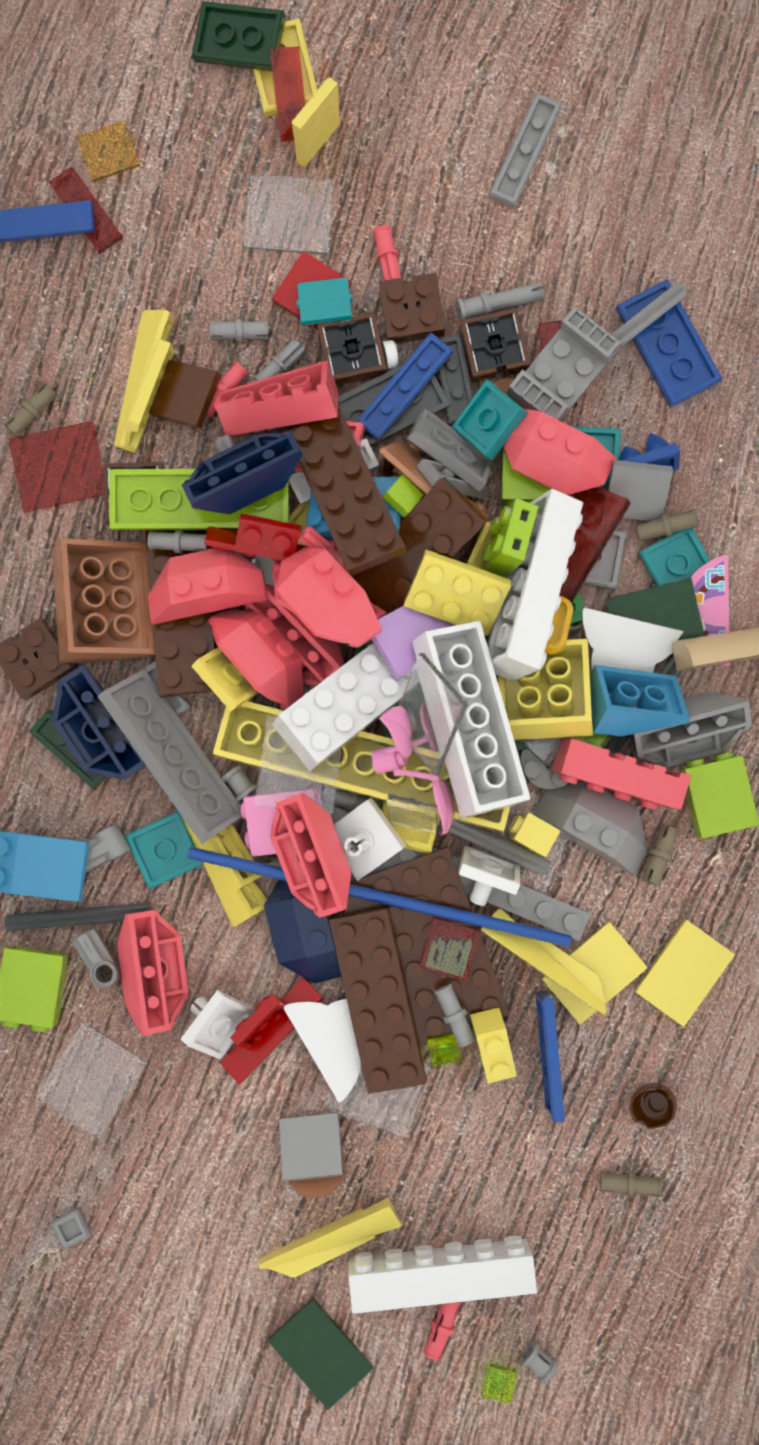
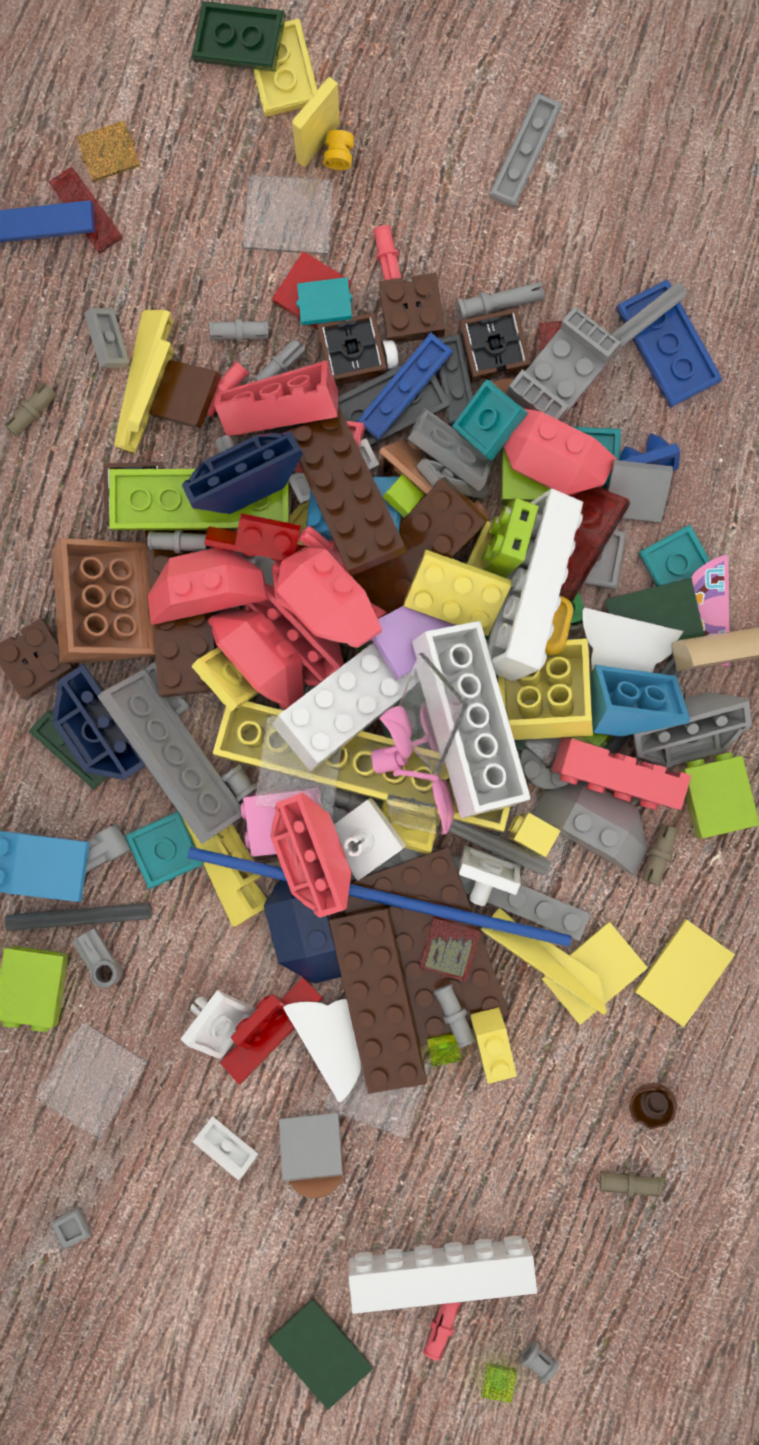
clear red piece [8,421,104,512] -> none
coral wedge [117,910,189,1036] -> none
light yellow wedge [258,1197,402,1278] -> none
clear red tile [269,46,305,143] -> none
blue tile [535,990,565,1122] -> none
dark tan pin [637,509,699,542] -> none
none -> light grey plate [84,308,129,368]
none -> white plate [192,1116,258,1180]
none -> yellow wheel [323,130,354,170]

